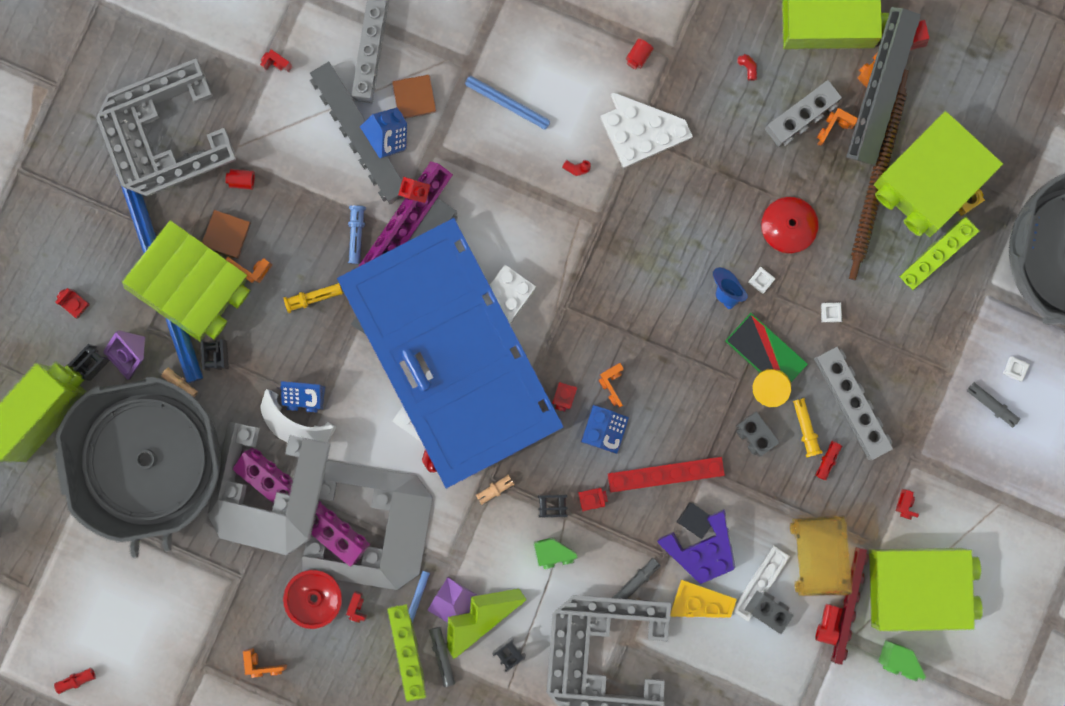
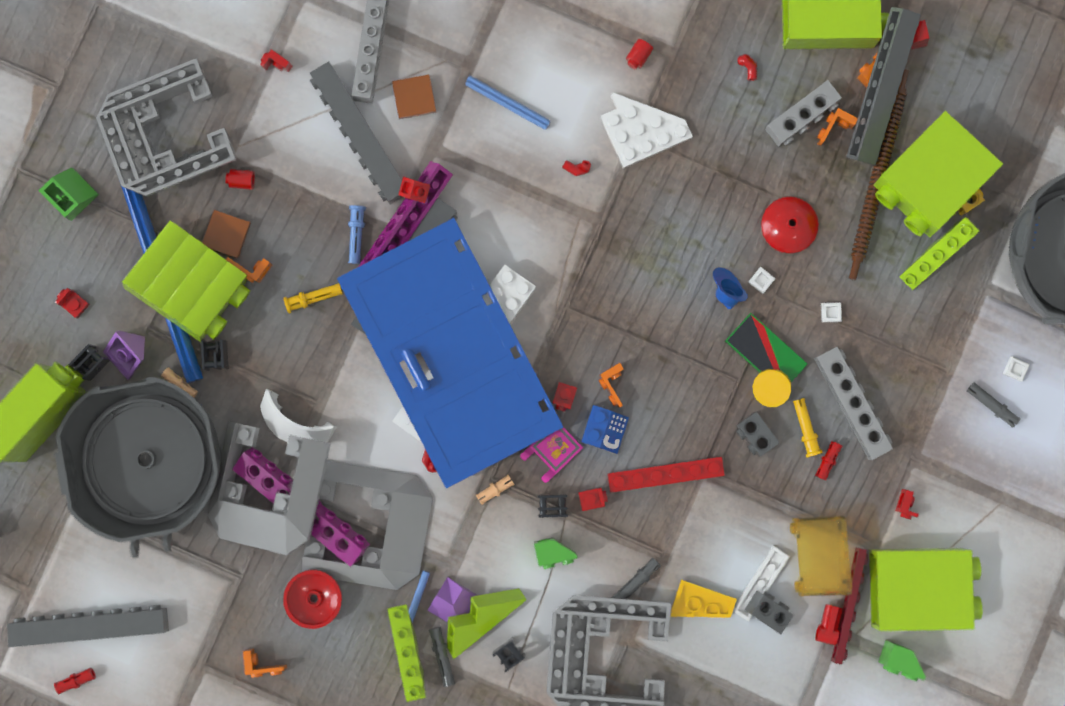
blue slope [281,381,325,413] -> none
red bracket [346,591,367,623] -> none
blue slope [360,107,407,158] -> none
dark purple wing [657,509,735,584] -> none
black piece [676,502,711,539] -> none
none -> dark grey brick [7,605,169,647]
none -> bright green slope [38,167,99,221]
none -> dark pink flag [520,427,583,483]

